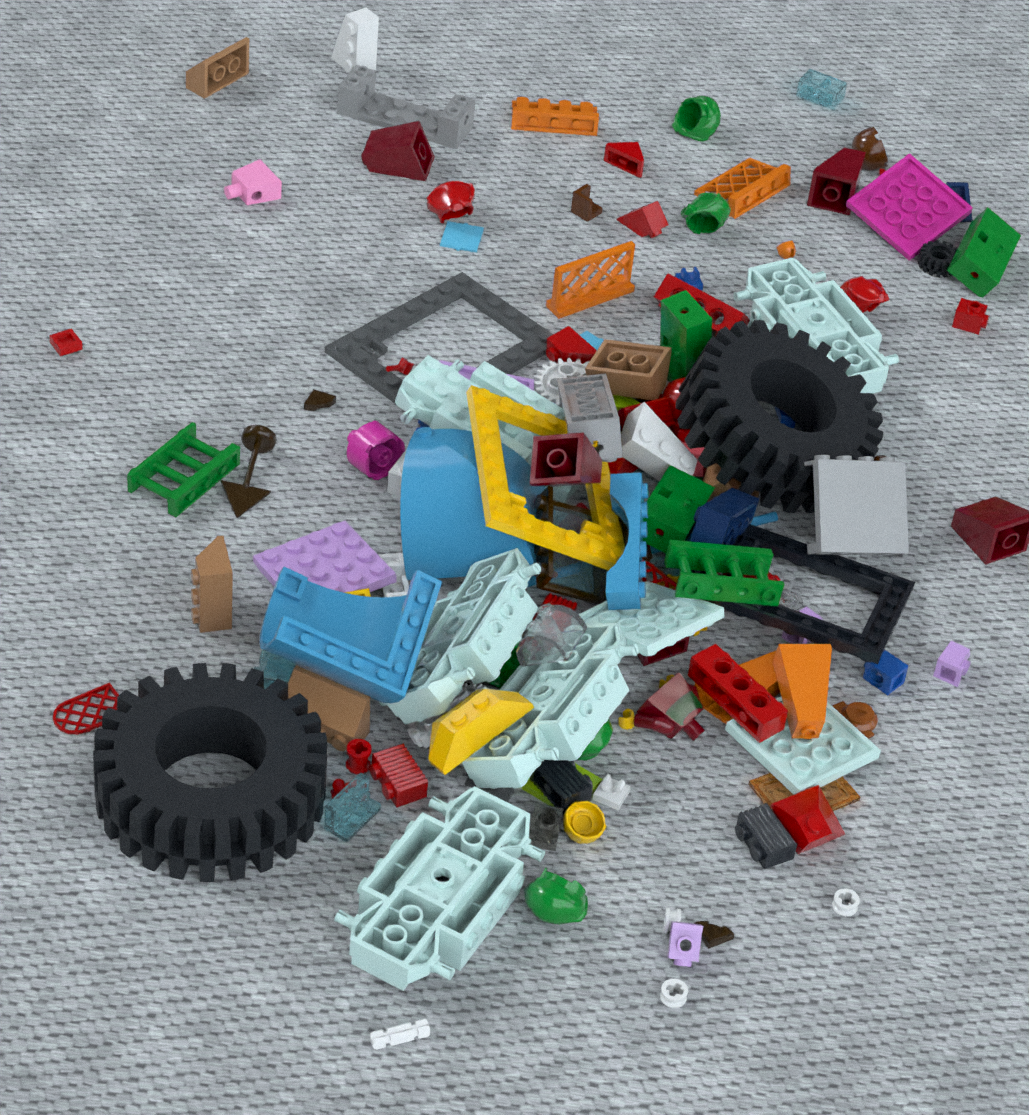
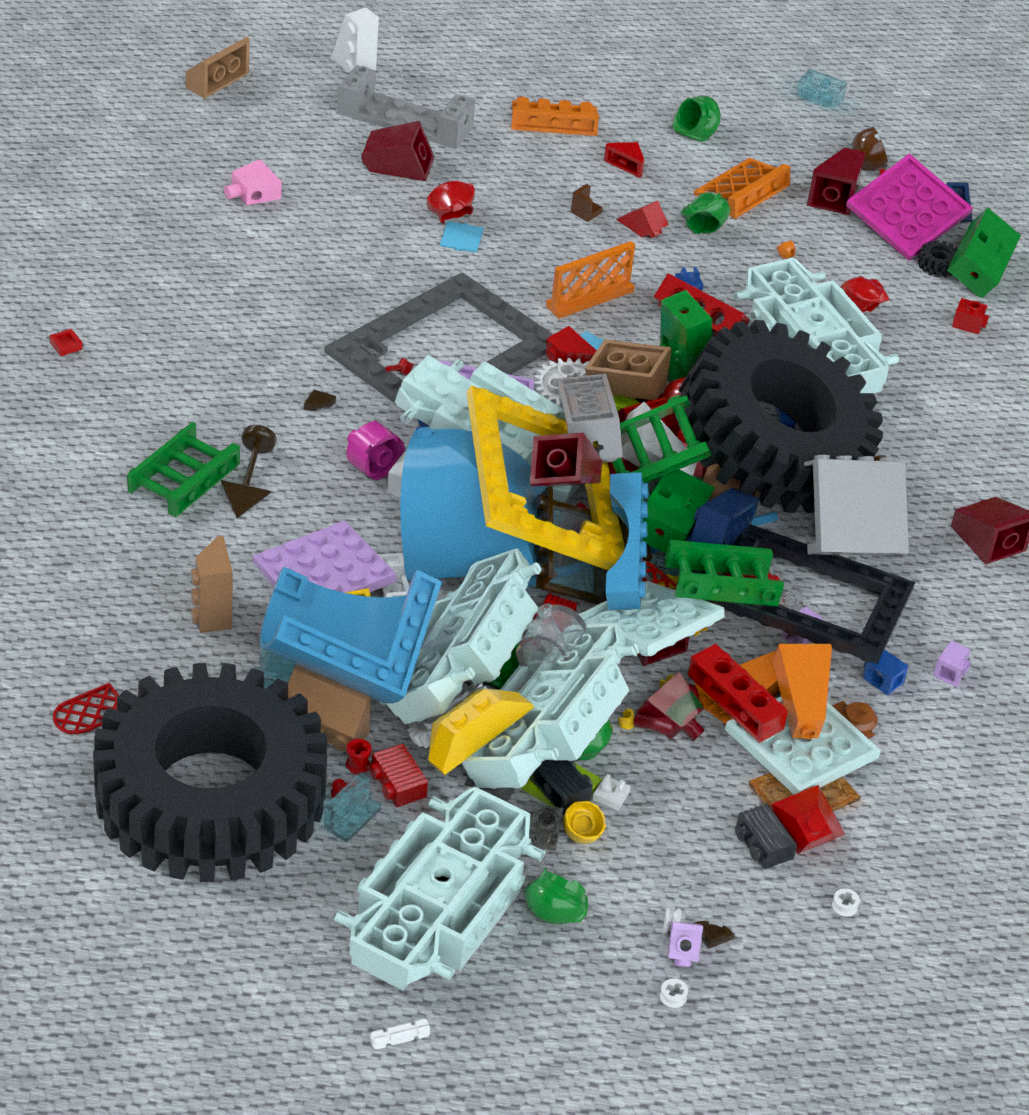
none -> green fence [595,395,712,483]

